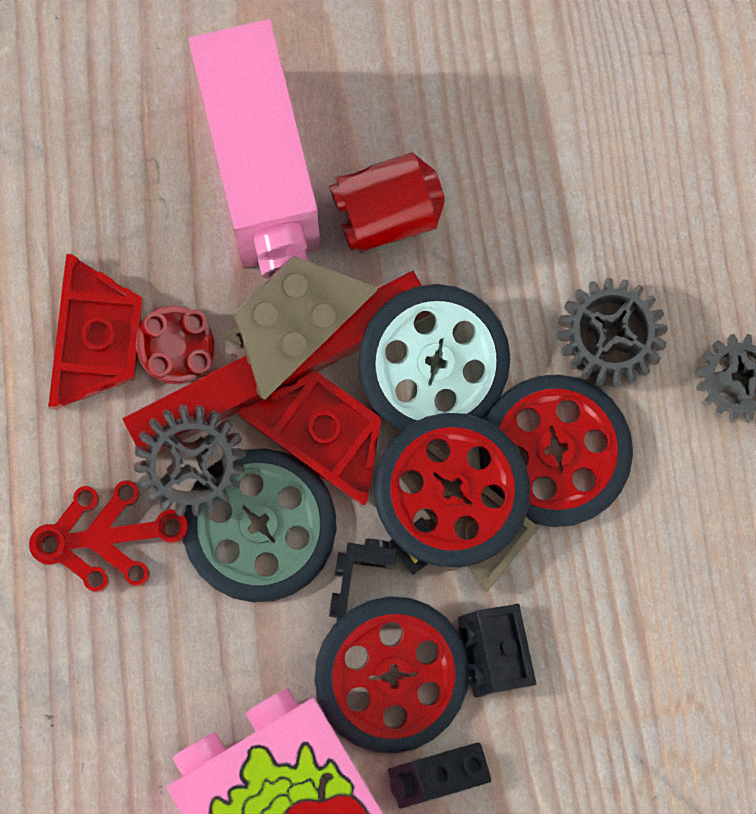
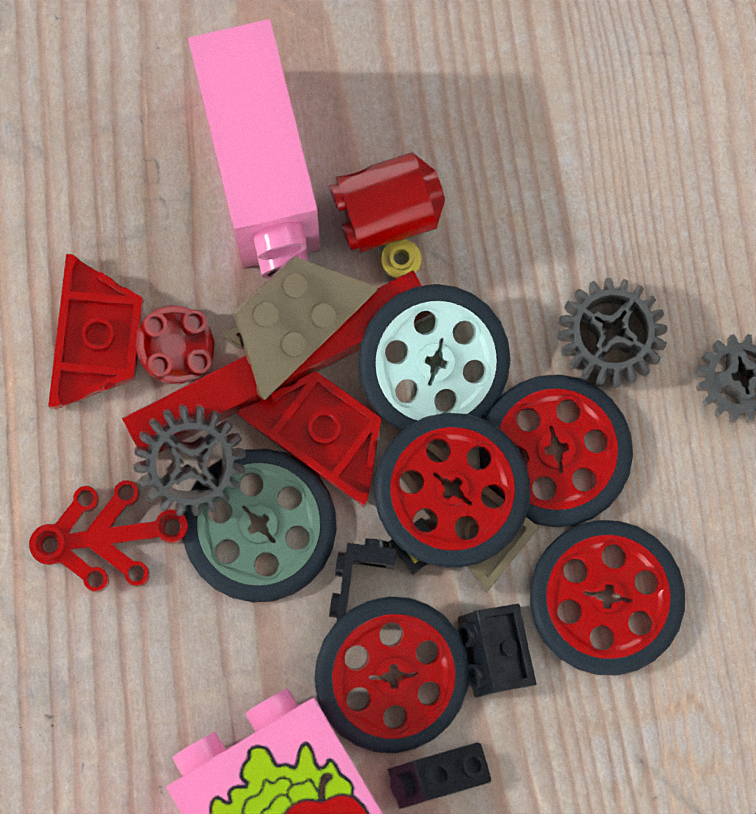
none -> light yellow plate [381,239,421,279]
none -> wedge [530,520,685,676]

